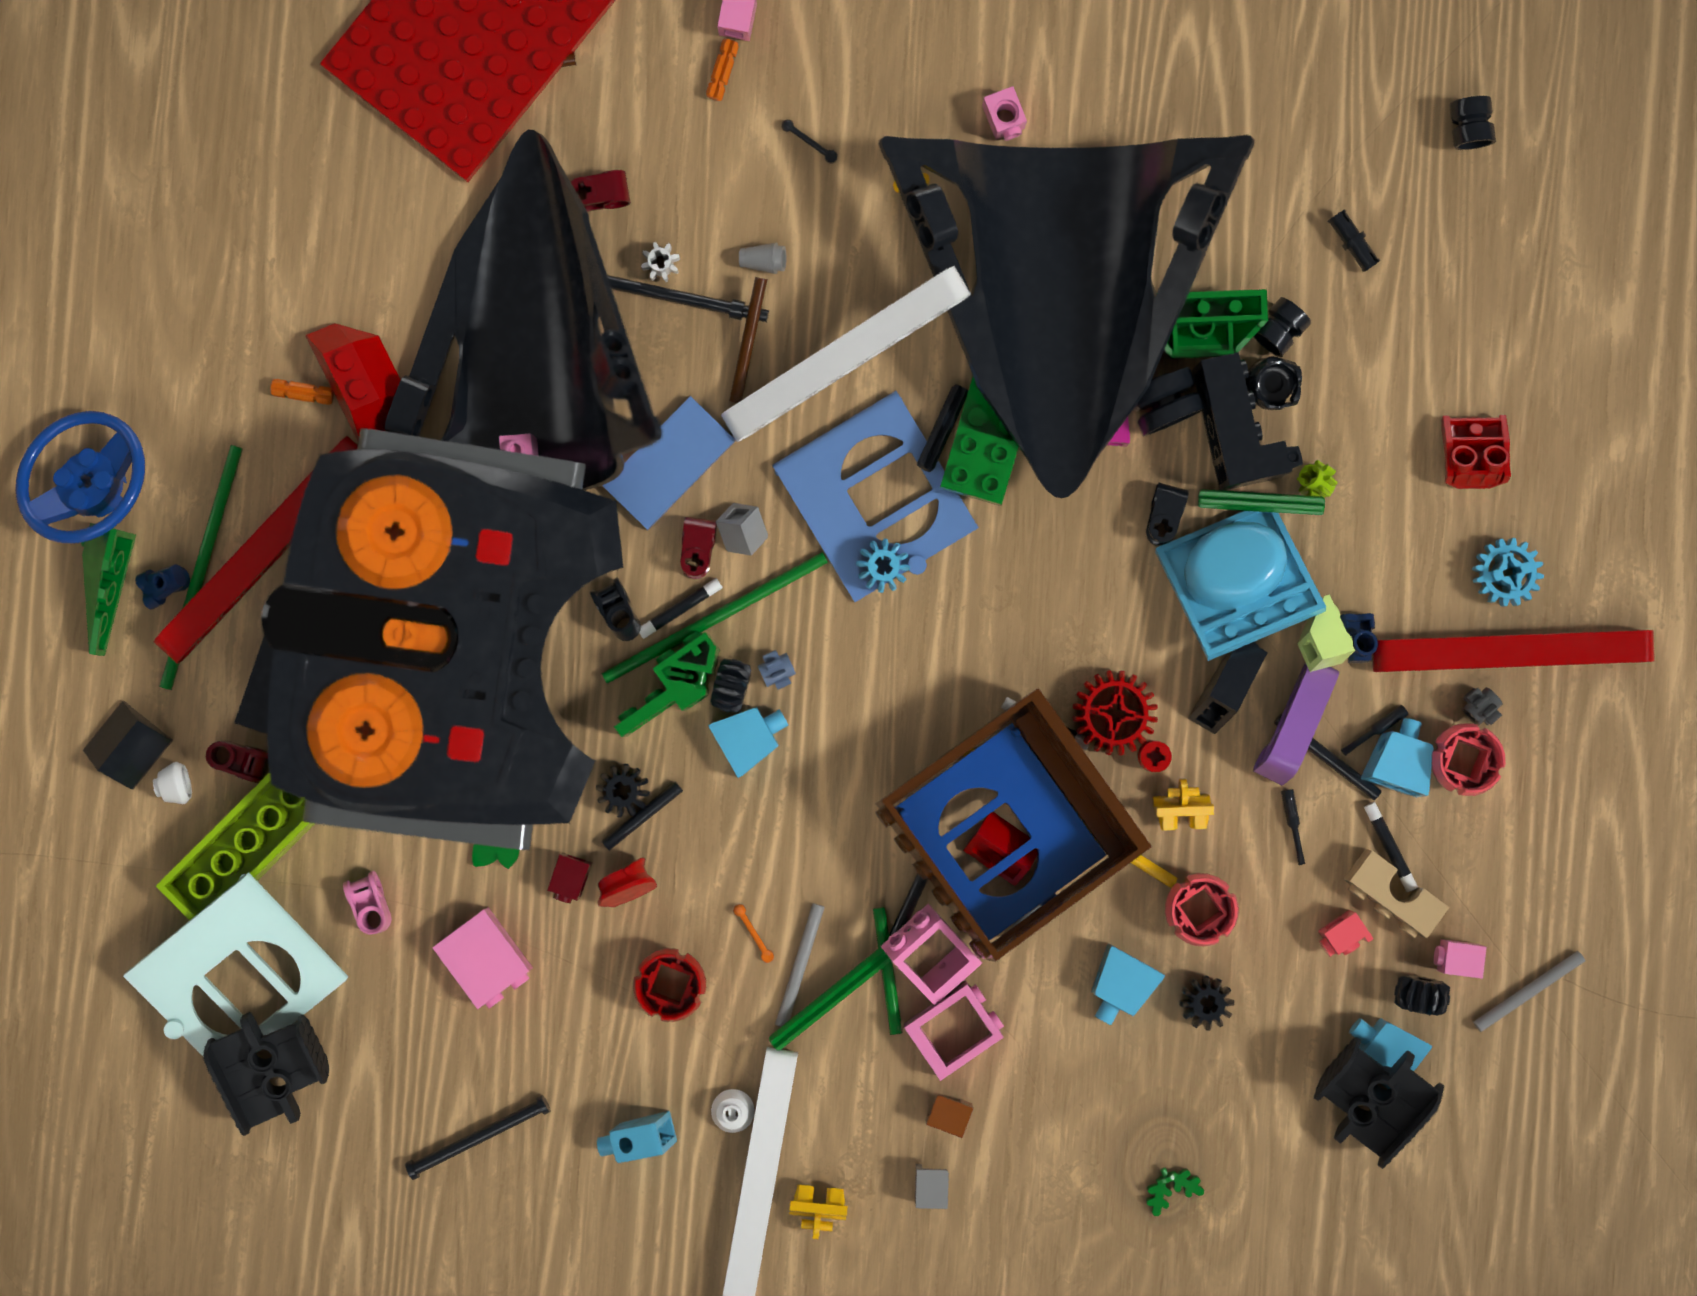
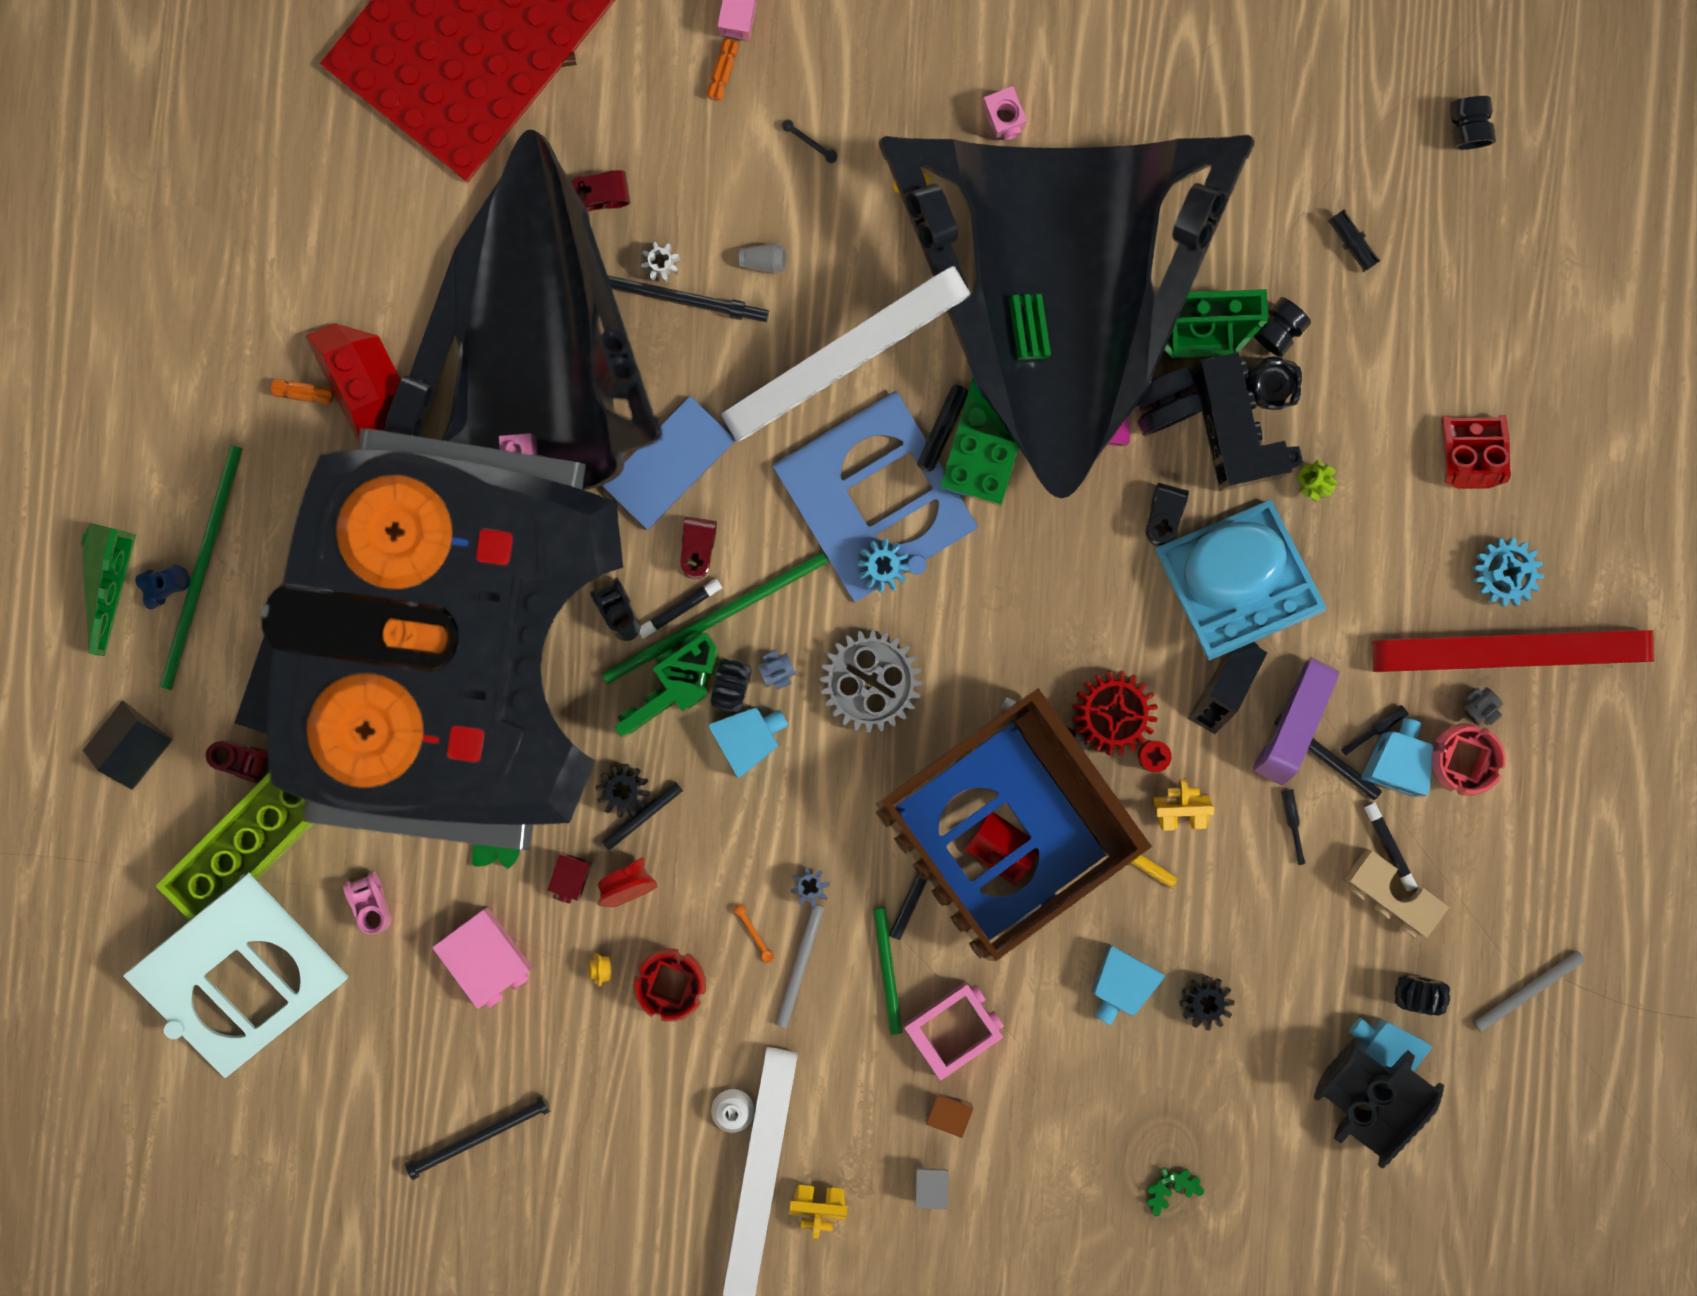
blue piece [15,411,145,544] -> none
red beam [153,436,358,664] -> none
white cone [153,762,192,804] -> none
black piece [203,1012,330,1136] -> none
medium azure torso [597,1110,677,1163] -> none
light grey panel [716,503,768,556] -> none
reddish brown bar [729,277,768,403] -> none
green axle [769,929,910,1051] -> none
bright pink window [881,904,982,1006] -> none
coral piece [1165,873,1239,947] -> none
green axle [1198,489,1325,515] -> none
yellowish green slope [1297,594,1355,672] -> none
coral brick [1318,910,1374,957] -> none
dark blue plate [1340,613,1378,663] -> none
bright pink brick [1434,939,1487,979] -> none
none -> yellow plate [588,953,611,986]
none -> sand blue gear [791,868,831,908]
none -> light grey gear [820,630,922,733]
none -> green tile [1009,294,1051,360]

